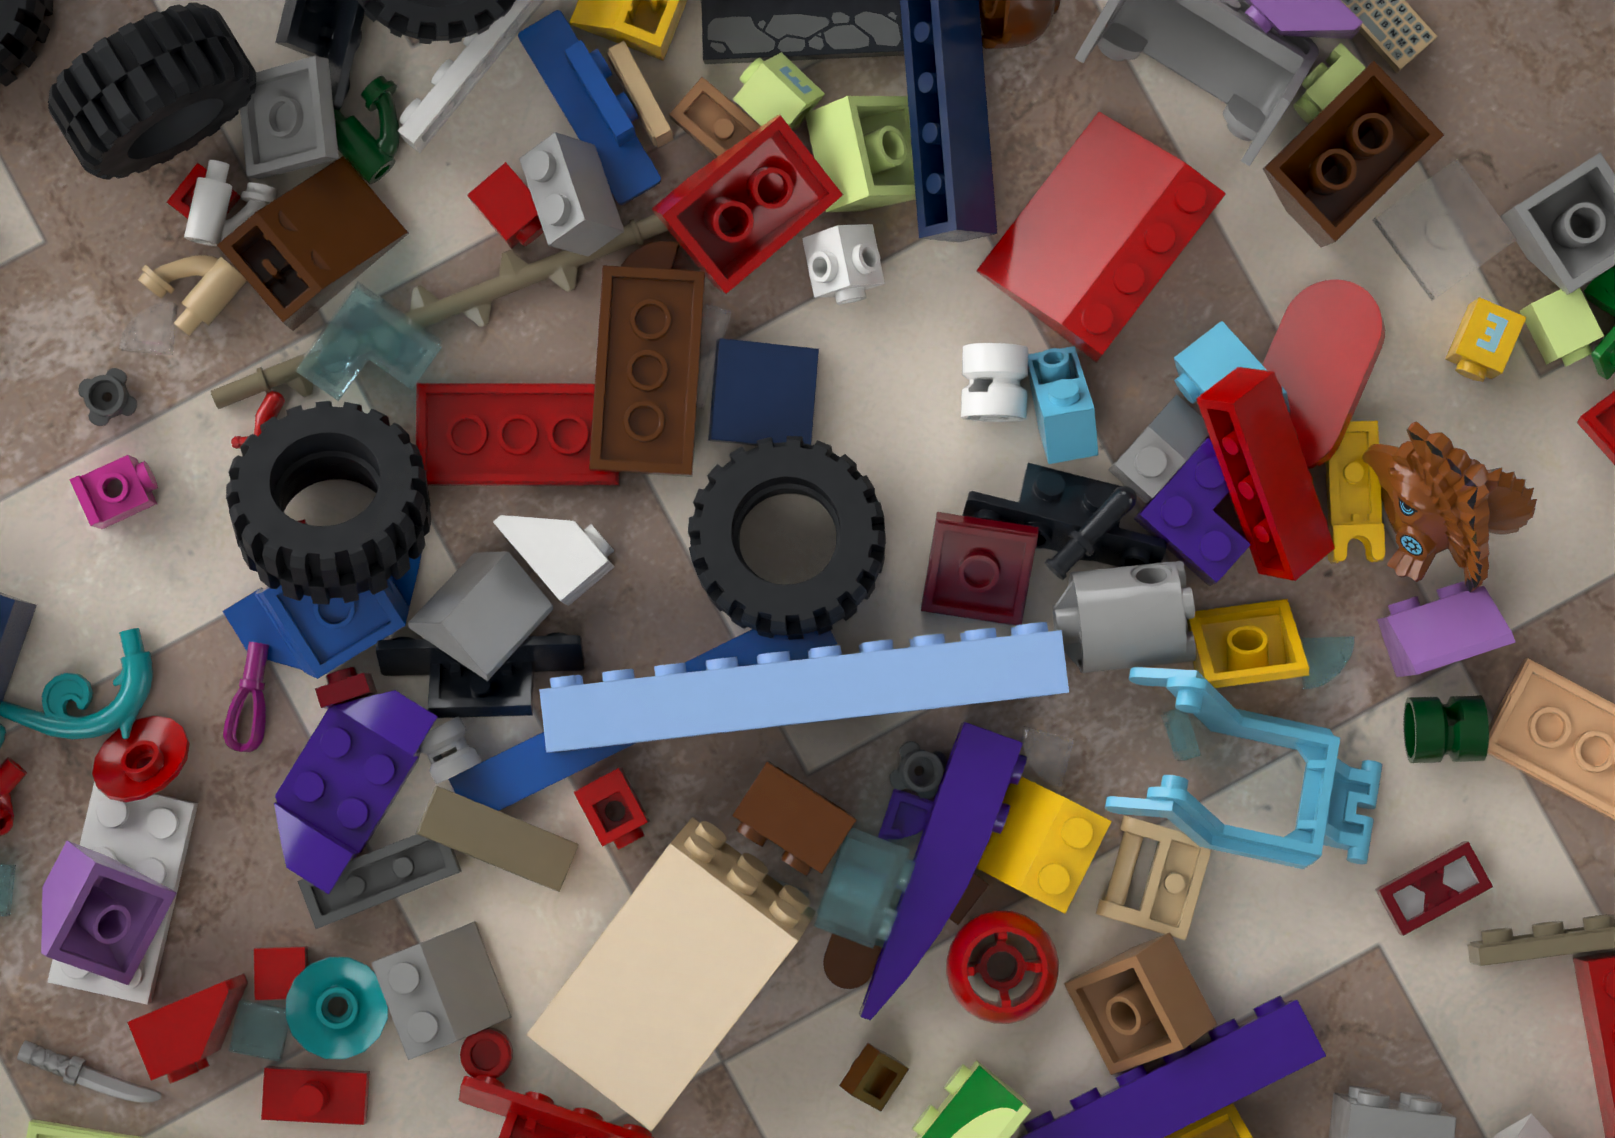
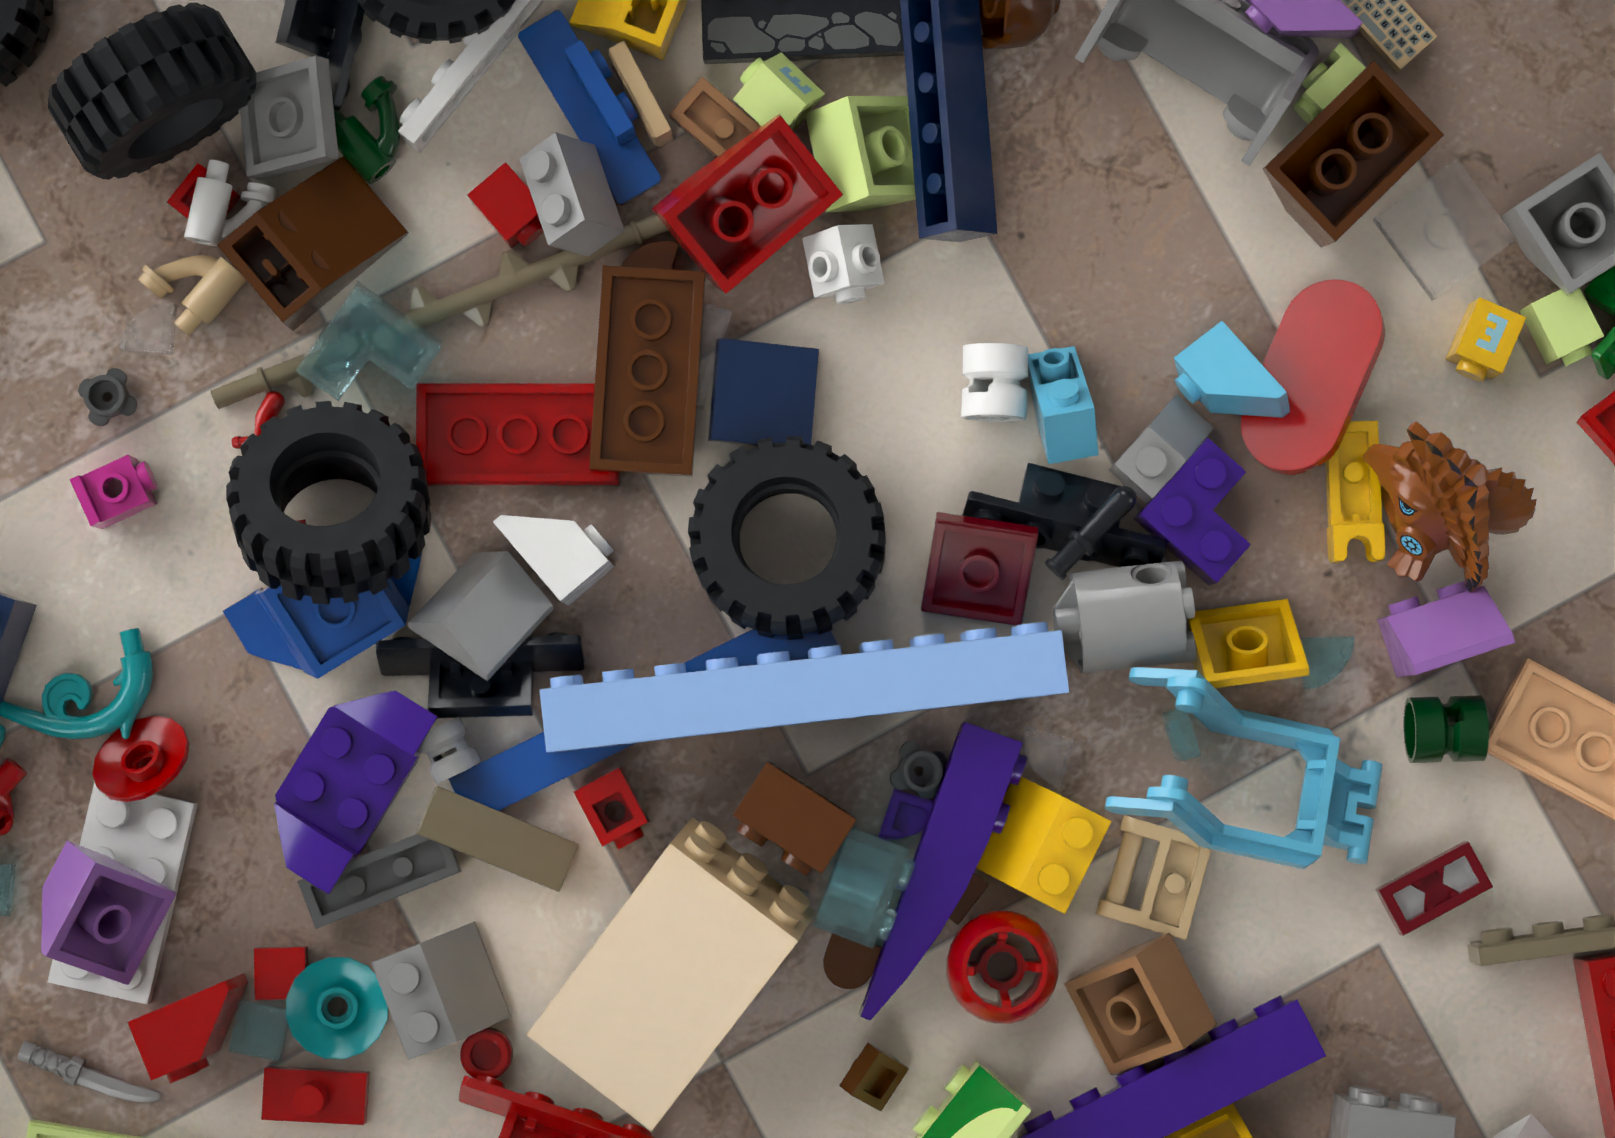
magenta piece [223,642,269,752] -> none
dark red plate [315,666,377,709] -> none
red slope [976,112,1226,363] -> none
red brick [1196,367,1335,581] -> none

